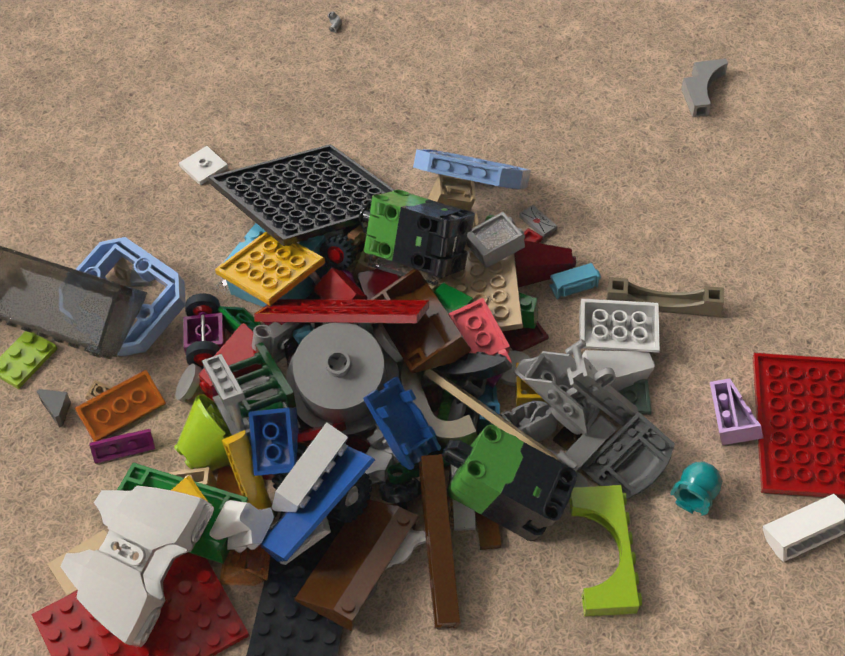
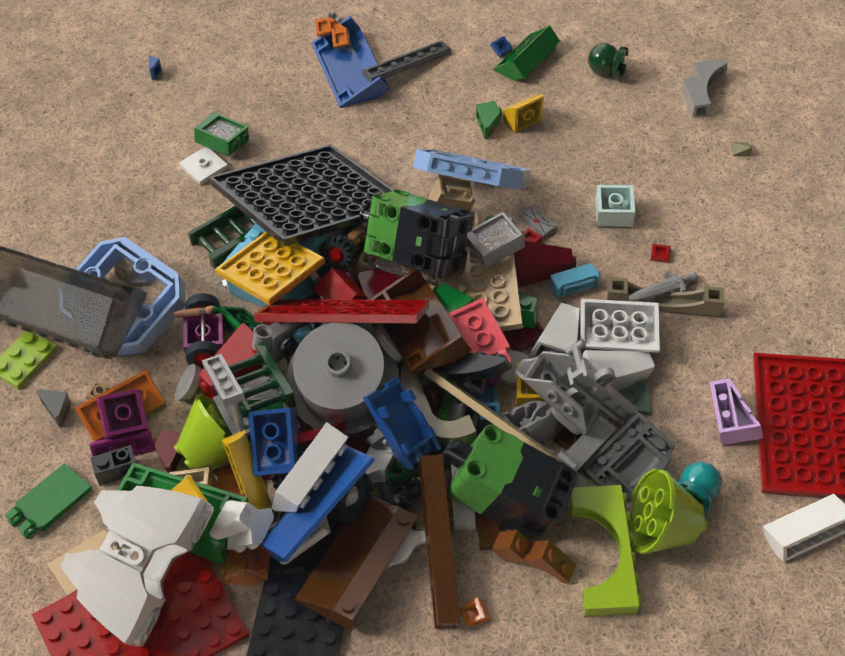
none -> green tile [5,463,92,539]
none -> black slope [90,445,136,486]
none -> magenta brick [96,388,148,439]
none -> blue slope [149,56,162,80]
none -> dark red slope [154,428,183,473]
none -> nougat piece [172,306,219,318]
none -> dark green fence [188,206,255,269]
none -> green window [194,112,249,157]
none -> blue slope [311,16,390,108]
none -> orange tile [315,17,351,49]
none -> dark grey tile [362,40,451,82]
none -> orange slope [459,597,491,628]
none -> green slope [476,101,502,139]
none -> blue tile [490,36,513,58]
none -> dark orange arch [492,530,576,583]
none -> green slope [493,25,560,81]
none -> yellow slope [503,94,544,133]
none -> white slope [527,303,579,359]
none -> dark green tile [588,43,629,80]
none -> light aqua brick [595,185,635,227]
none -> lime cone [627,469,707,554]
none -> light grey sword [629,271,698,301]
none -> red tile [650,244,671,263]
none -> olive slope [731,142,752,156]

